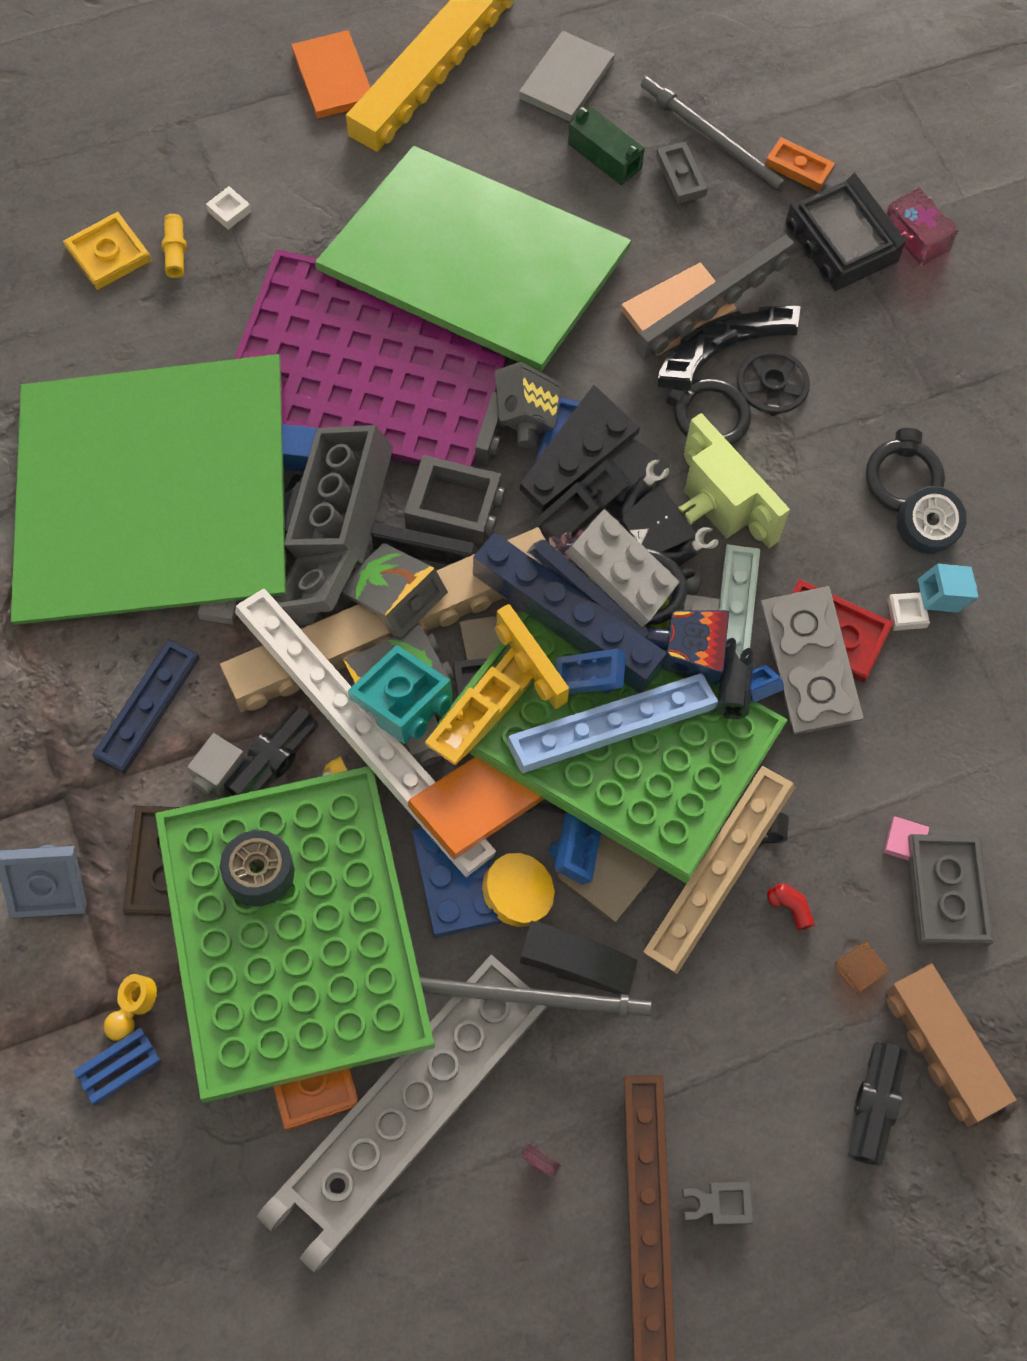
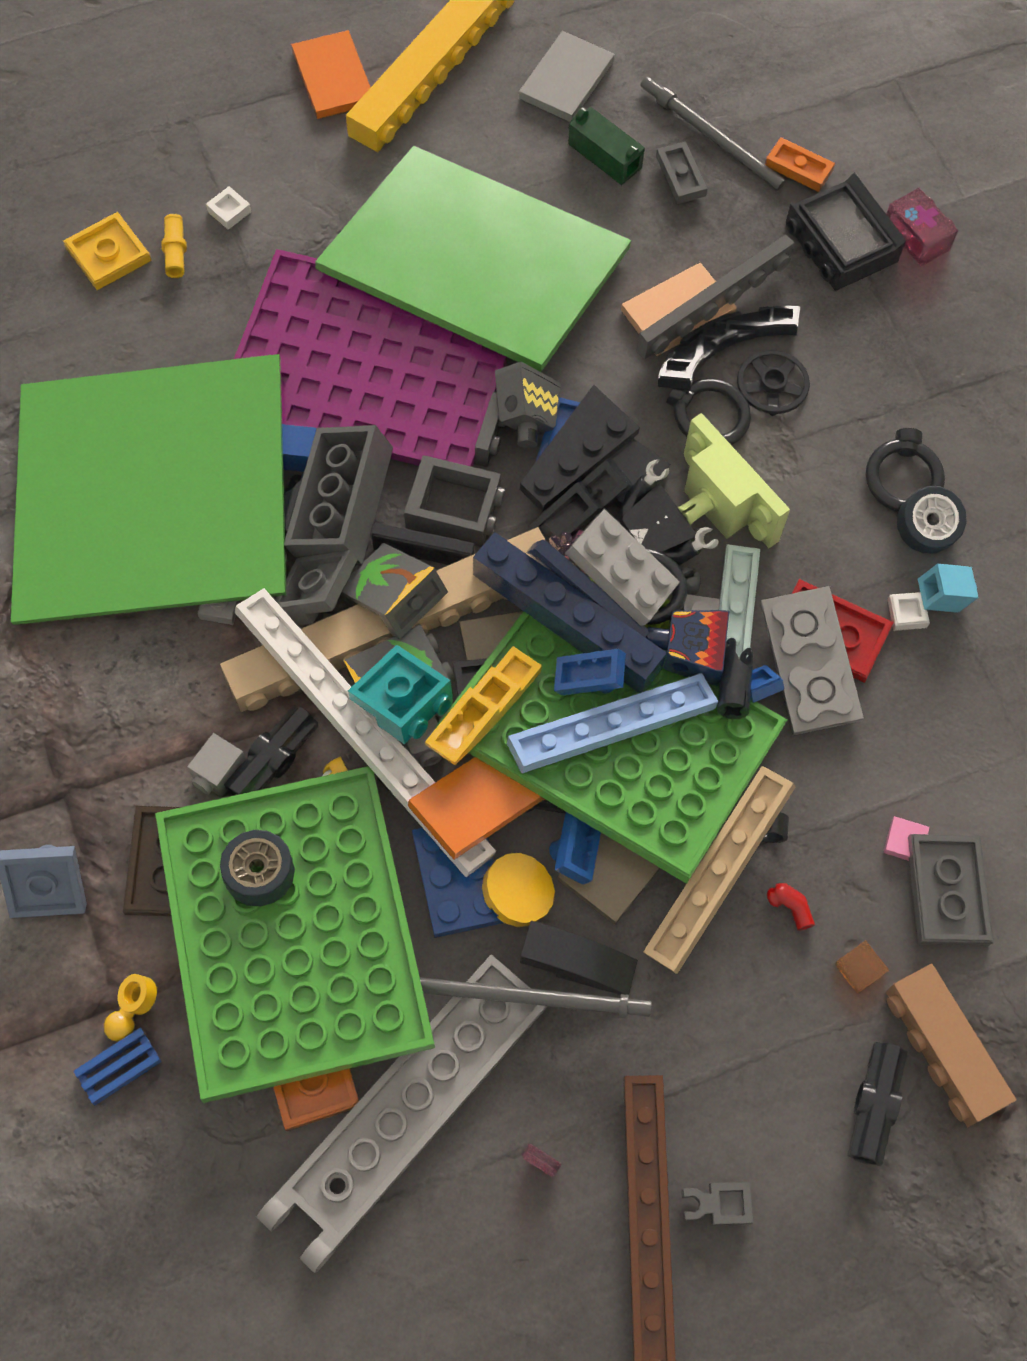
dark blue tile [92,639,200,774] -> none
yellow plate [495,604,569,710] -> none

